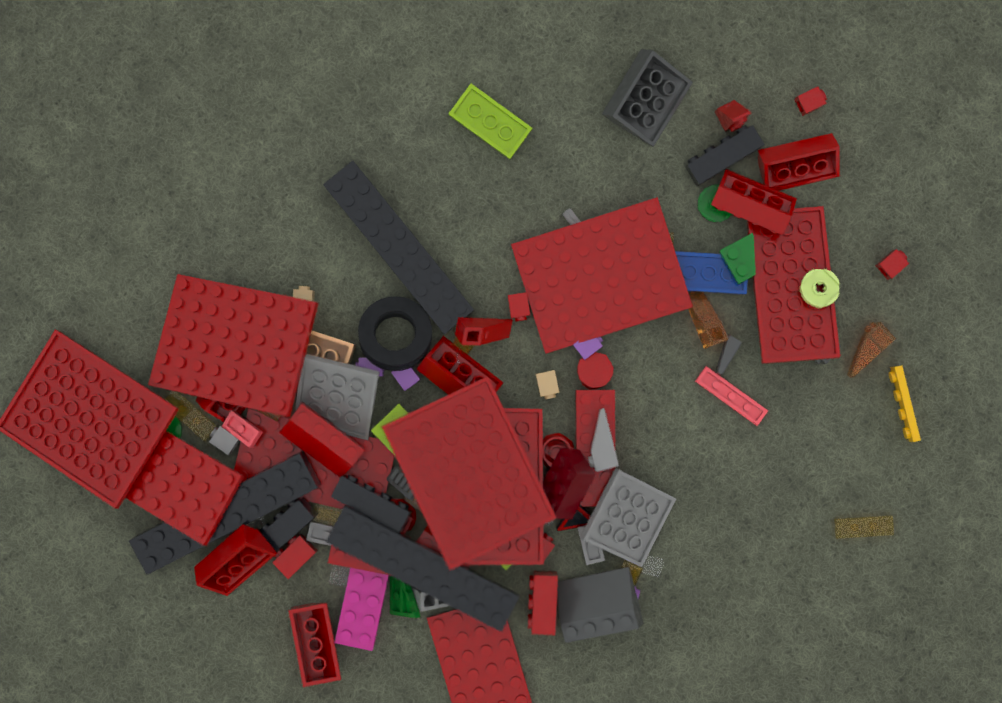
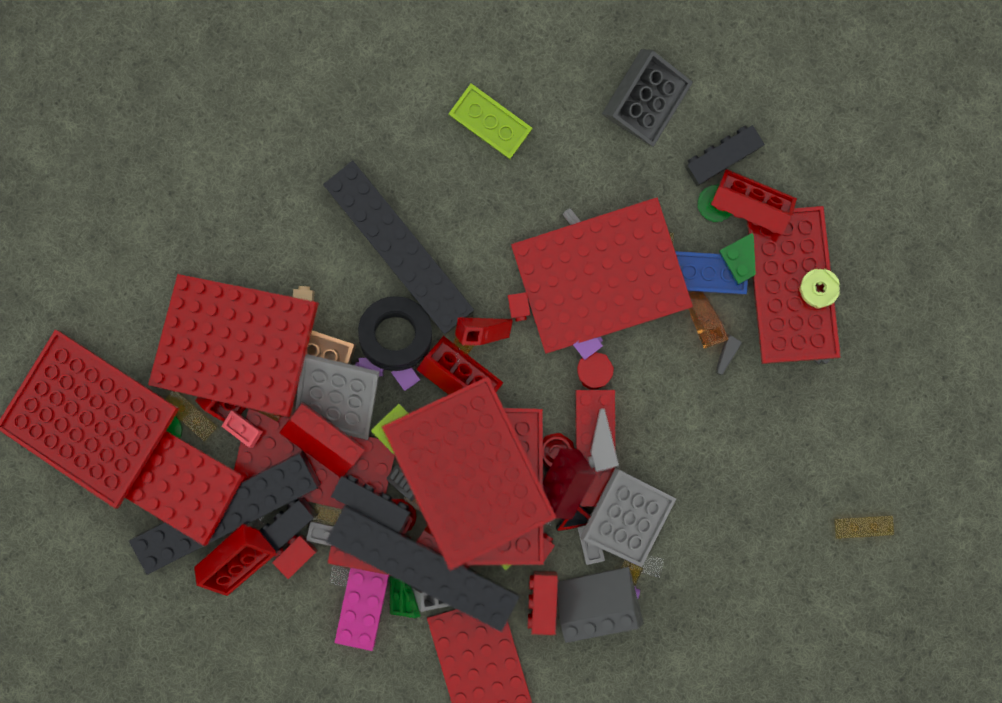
light grey brick [209,426,240,455] -> none
red slope [288,603,342,687] -> none
tan brick [535,370,560,399] -> none
coral tile [695,366,768,426] -> none
red slope [715,100,751,132] -> none
red slope [758,133,840,191] -> none
red brick [794,86,827,116] -> none
clear orange slope [847,322,896,378] -> none
red brick [875,249,909,280] -> none
yellow plate [889,365,921,442] -> none

